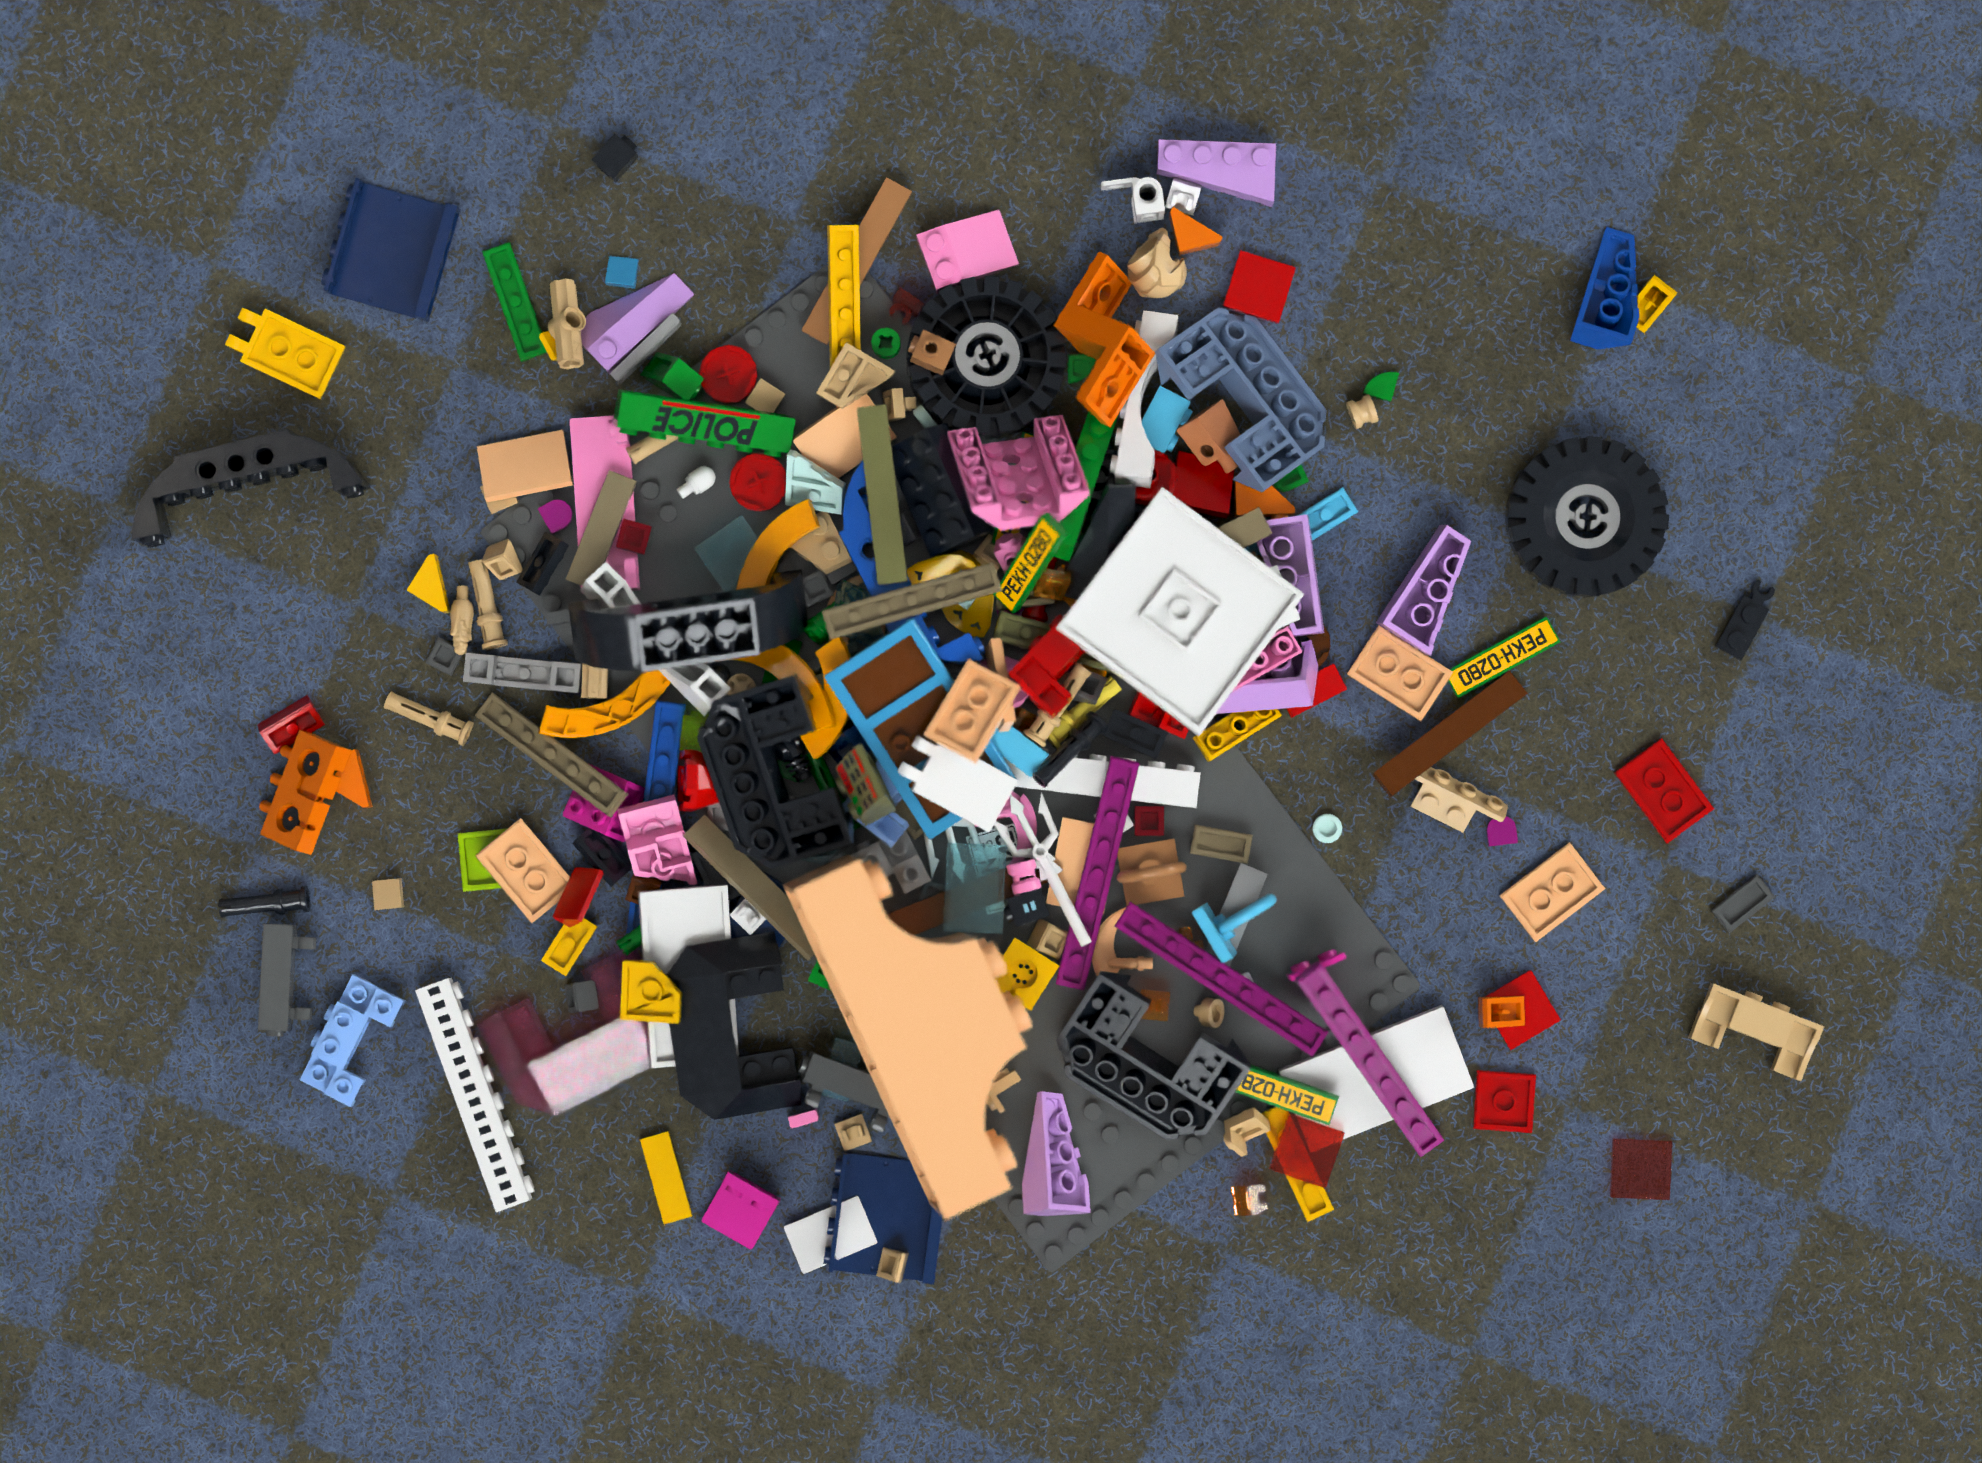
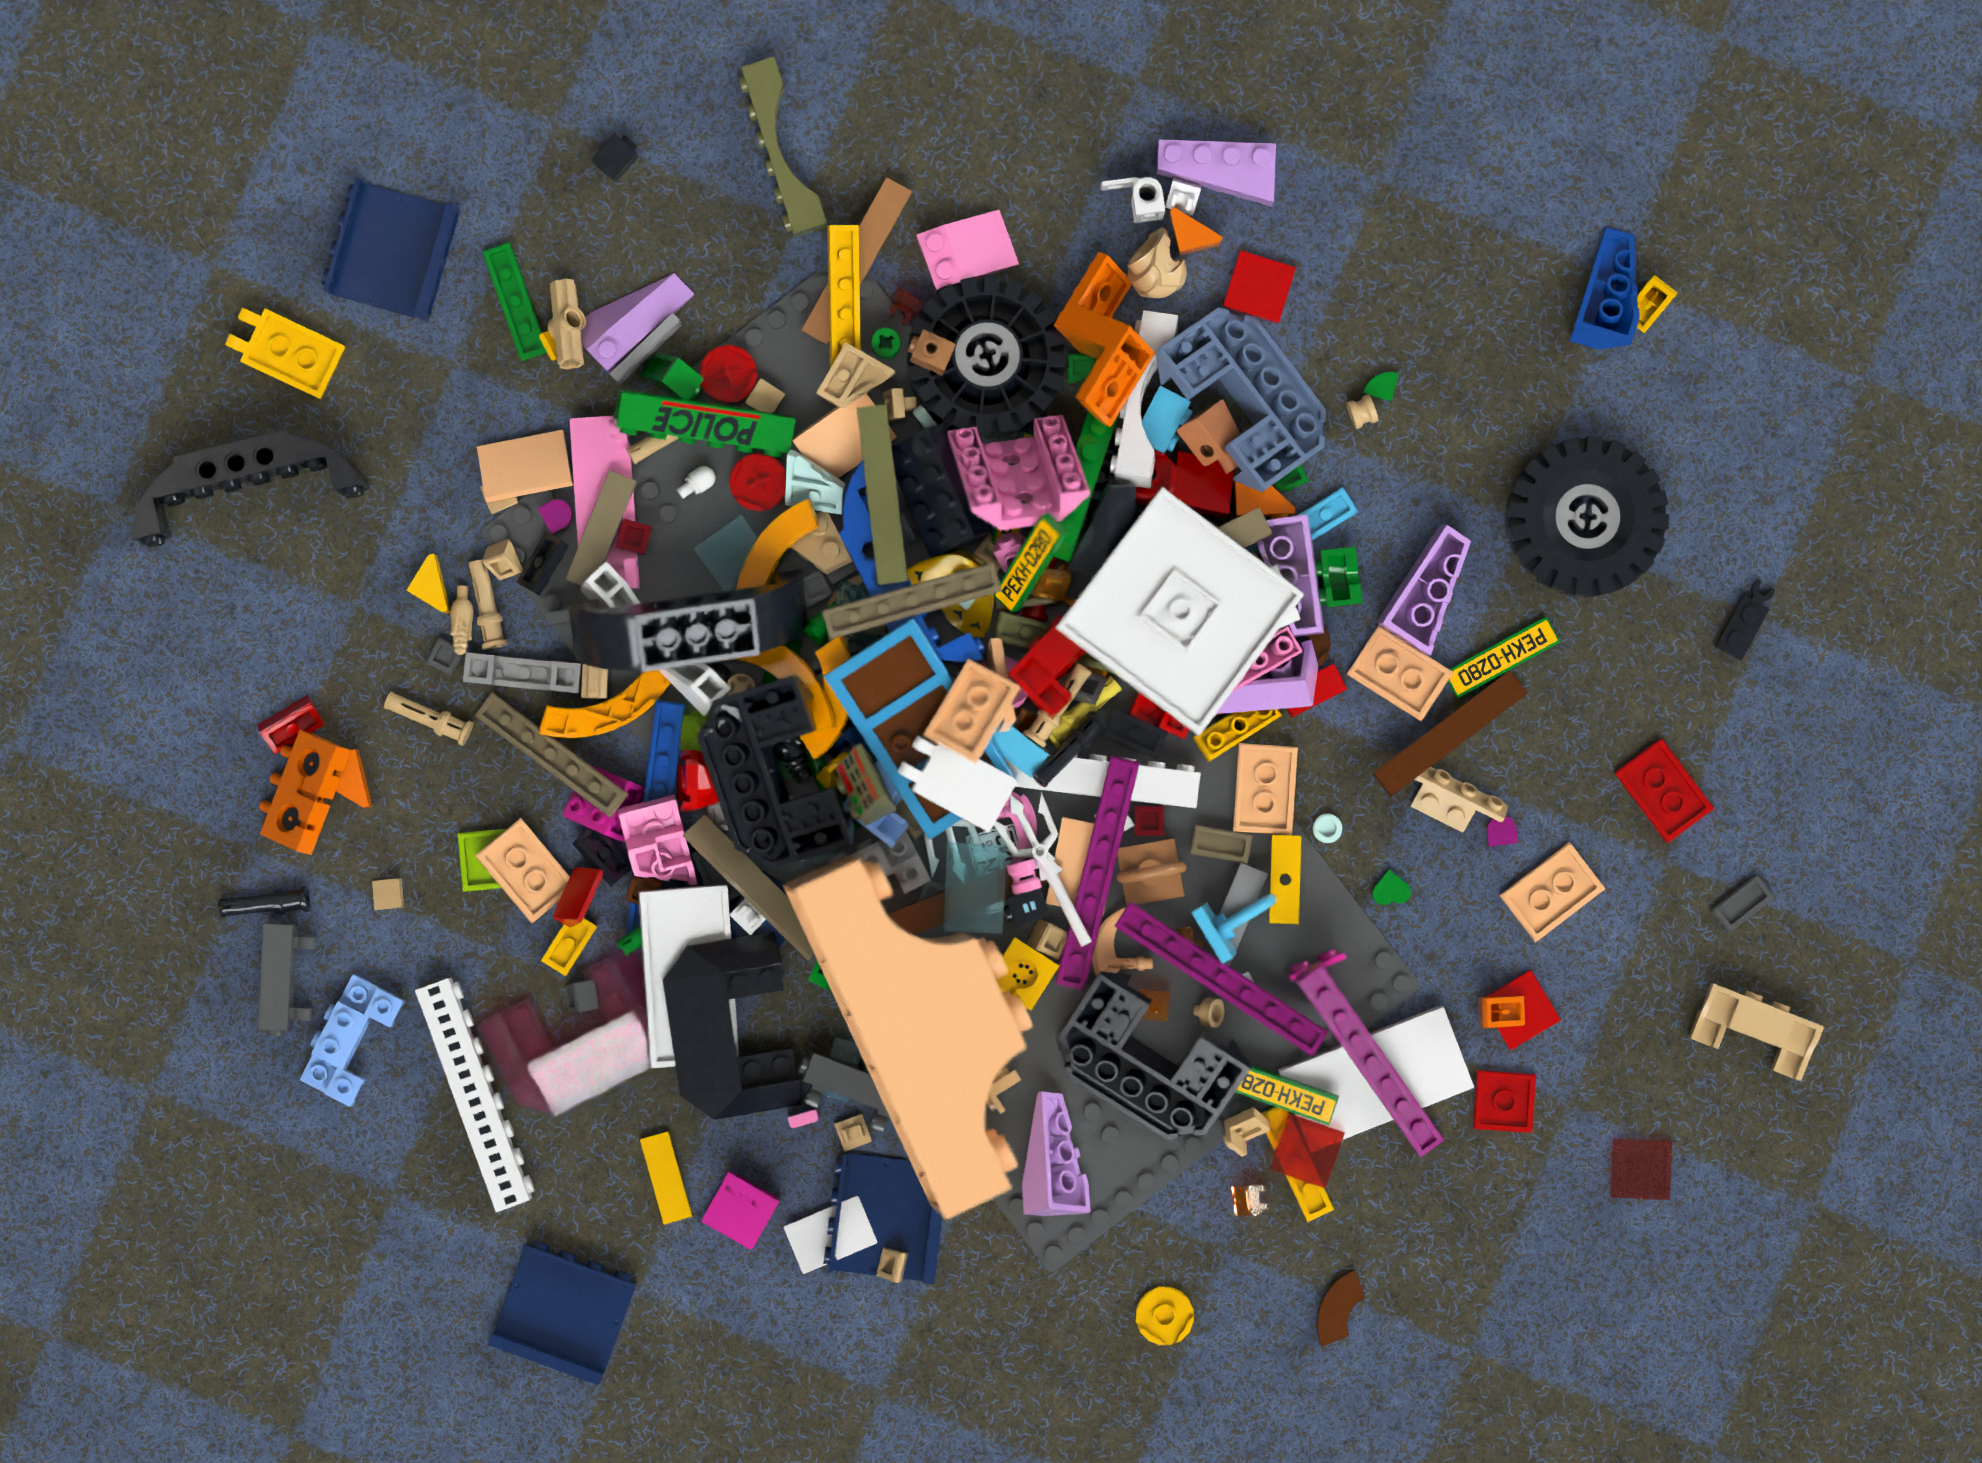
dark azure slope [605,256,639,288] -> none
yellow plate [620,959,682,1024] -> none
none -> dark blue panel [487,1240,637,1385]
none -> olive arch [738,57,828,237]
none -> yellow slope [816,752,848,789]
none -> yellow tile [1136,1286,1194,1345]
none -> light nougat tile [1233,743,1298,835]
none -> yellow tile [1269,835,1301,924]
none -> green cylinder [1315,547,1363,608]
none -> reddish brown tile [1317,1270,1365,1347]
none -> green tile [1372,869,1411,905]

